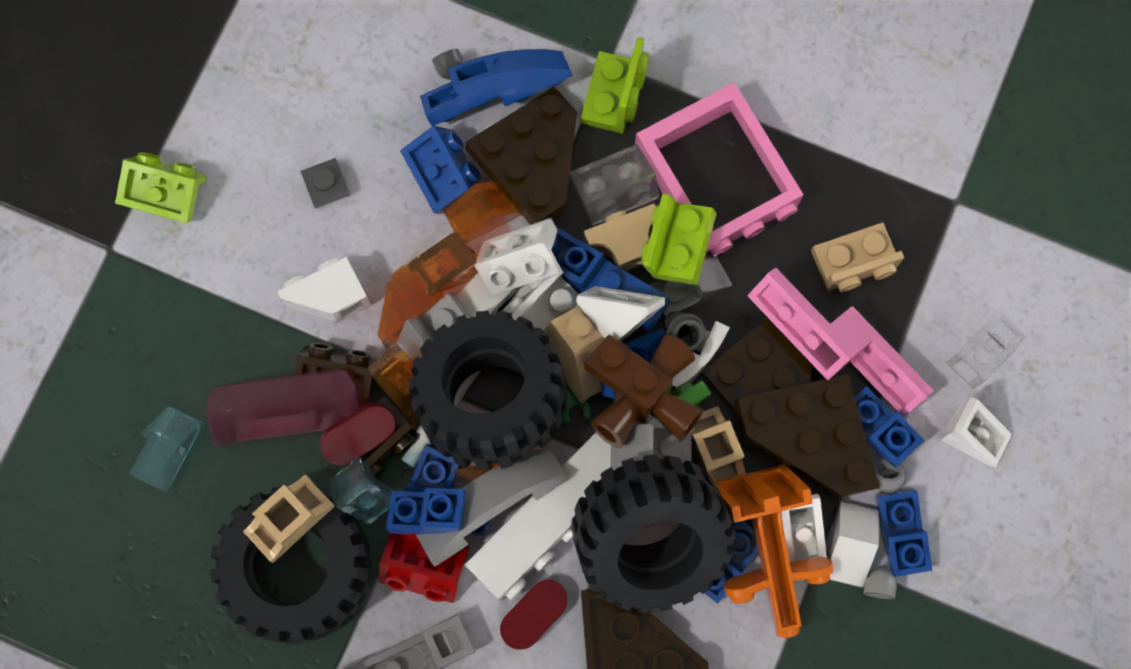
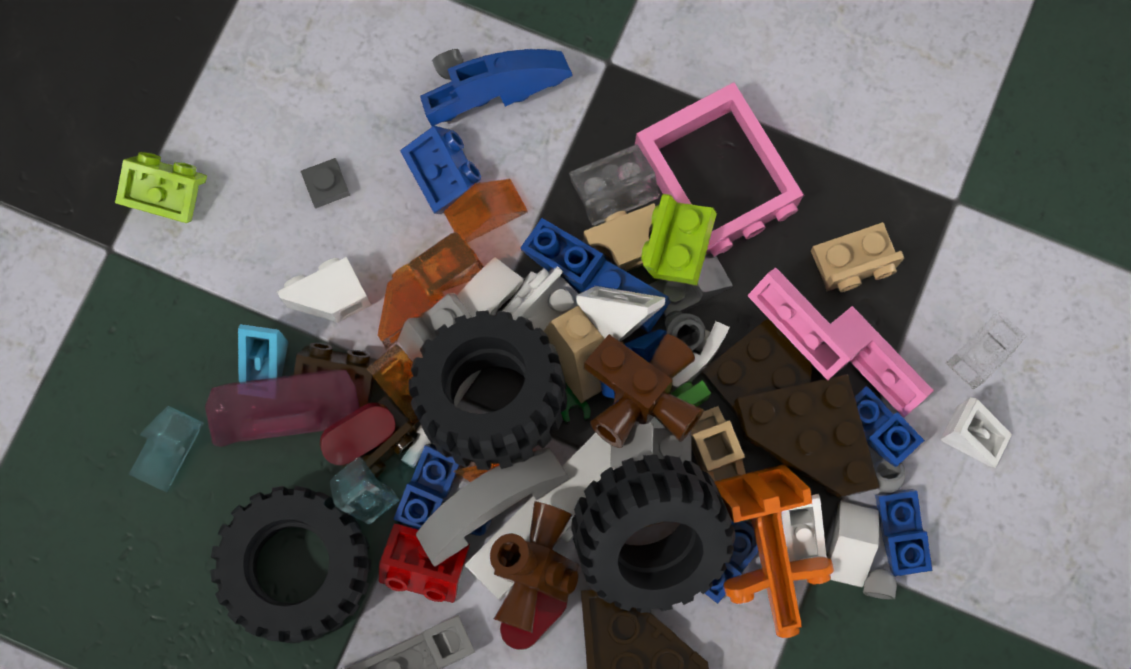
tan brick [243,475,335,563] -> none
blue slope [386,488,466,534] -> none
dark brown plate [465,87,577,225] -> none
white bracket [474,218,560,295] -> none
lime bracket [580,37,649,134] -> none
none -> medium azure slope [238,324,288,398]
none -> reddish brown brick [490,501,579,633]

